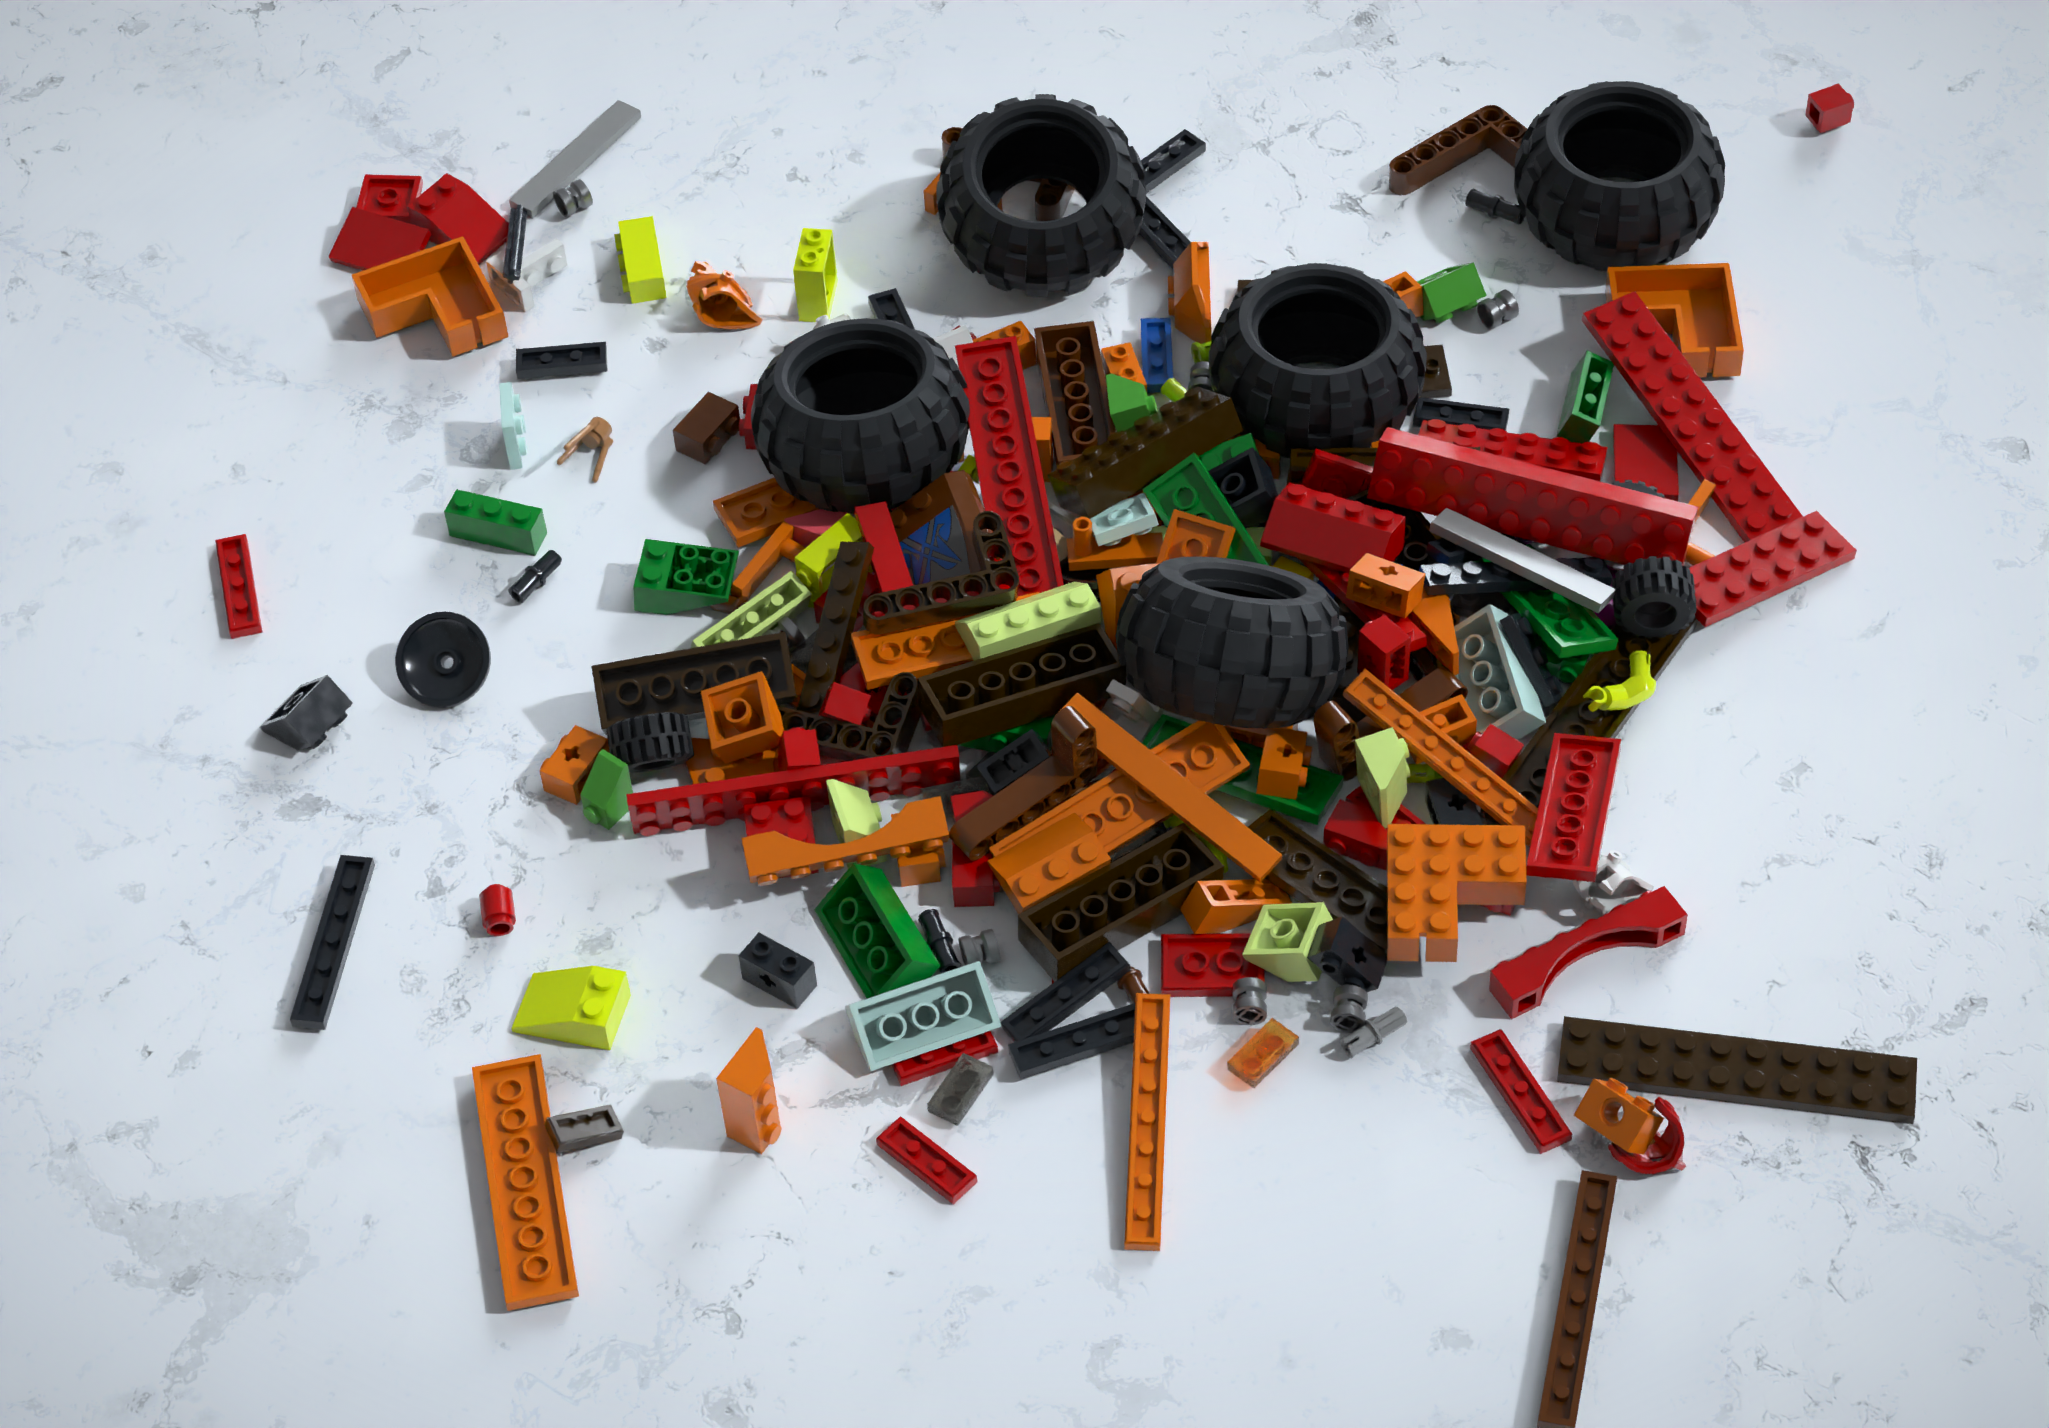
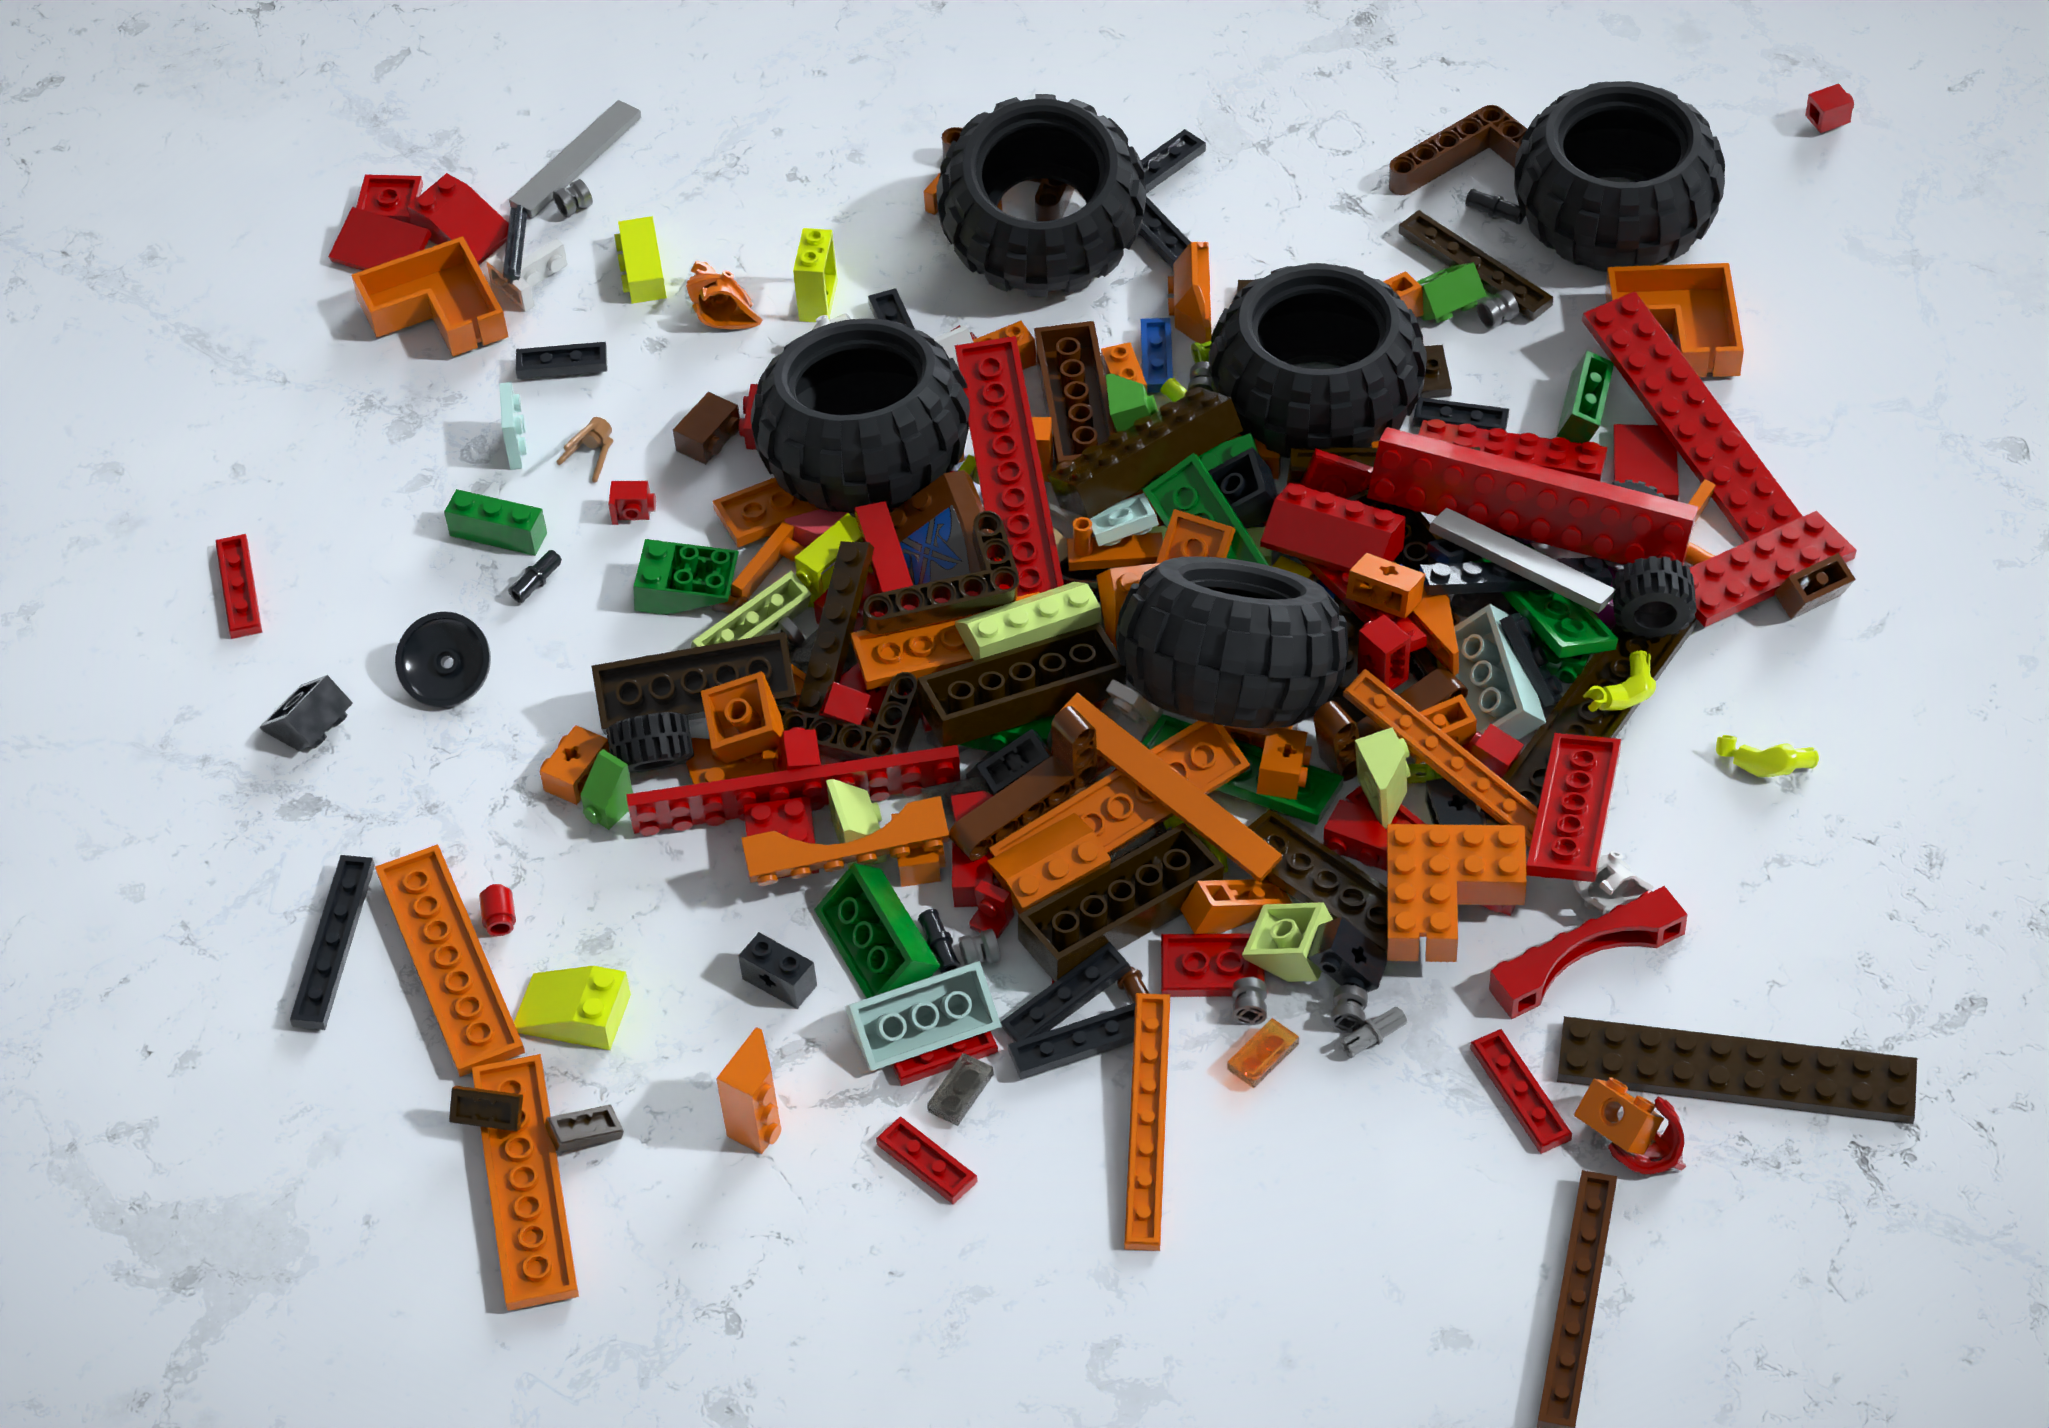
none -> orange plate [375,844,525,1077]
none -> dark brown plate [449,1086,523,1131]
none -> red brick [608,481,656,525]
none -> red bracket [969,880,1015,939]
none -> dark brown plate [1398,210,1553,321]
none -> neon yellow arm [1716,735,1819,778]
none -> reddish brown brick [1774,553,1856,619]

